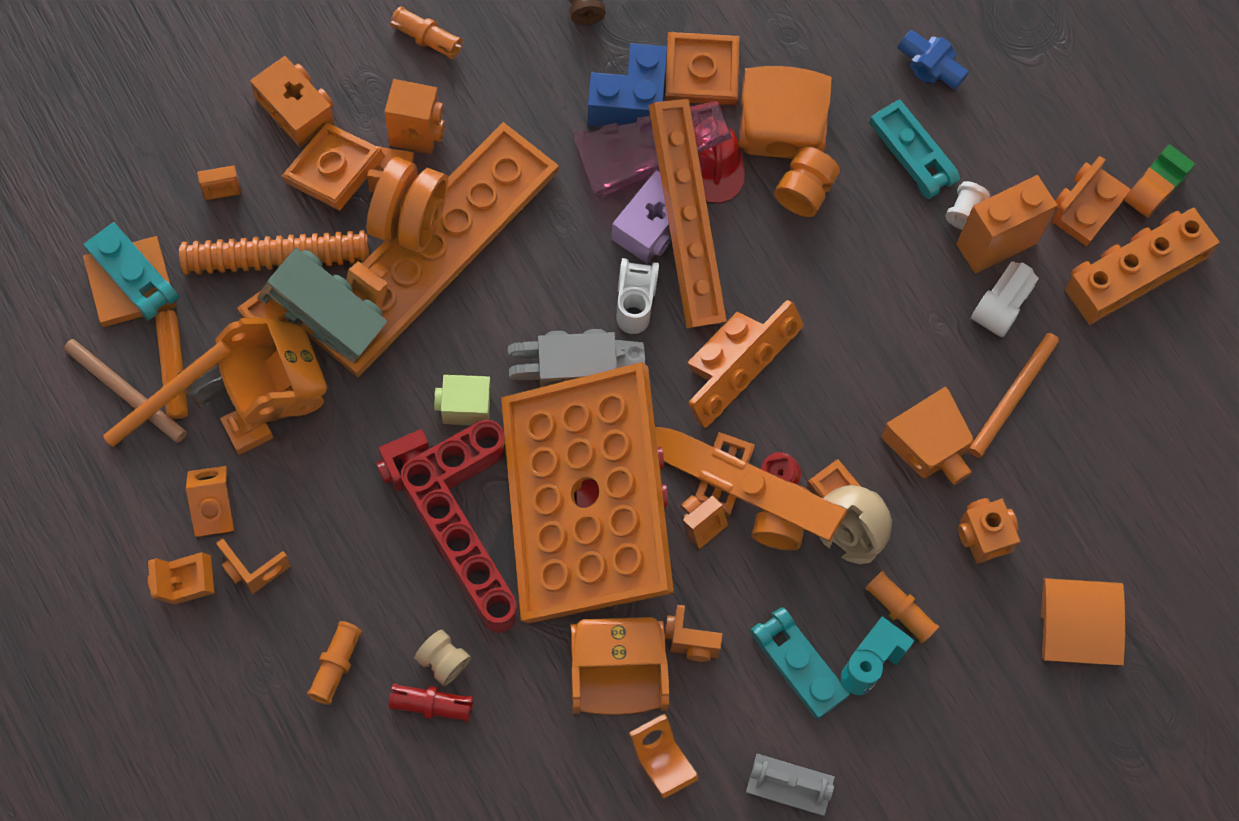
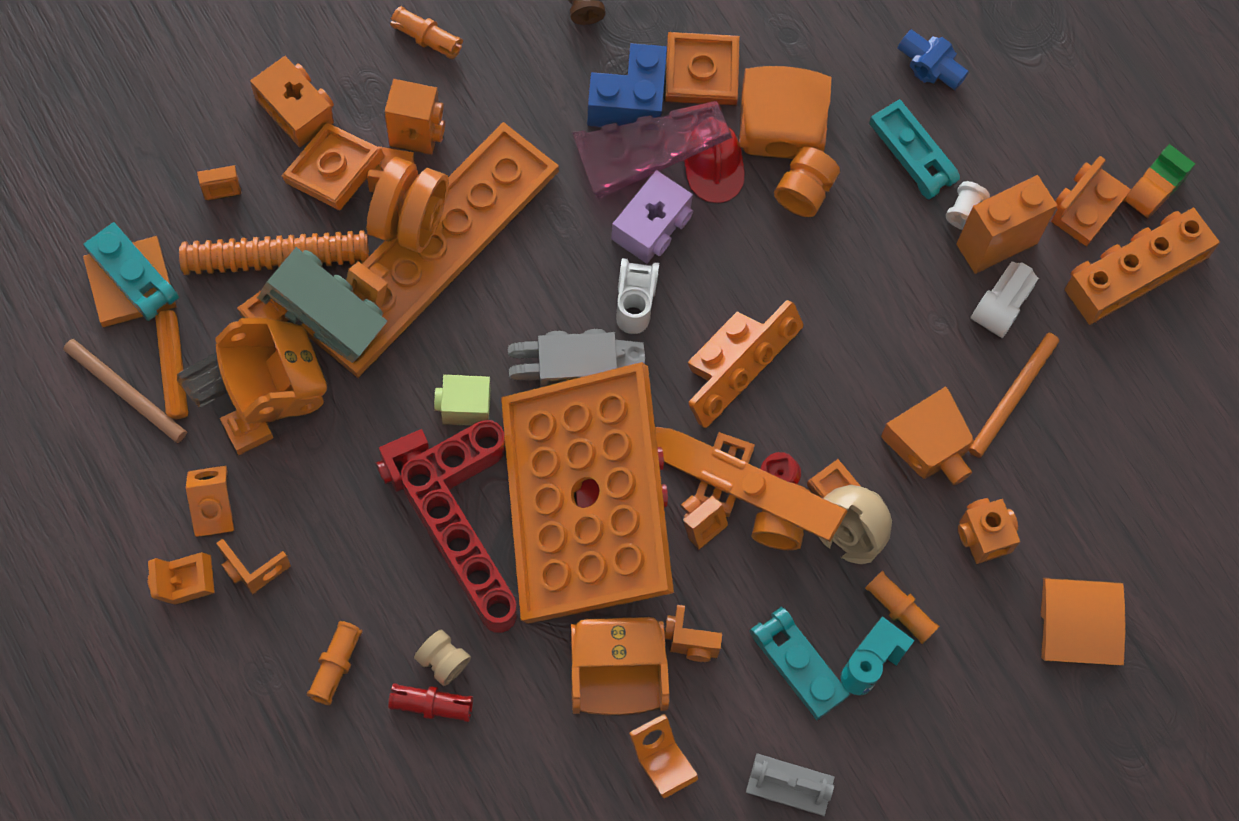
orange bar [103,340,232,447] -> none
orange plate [648,99,727,328] -> none

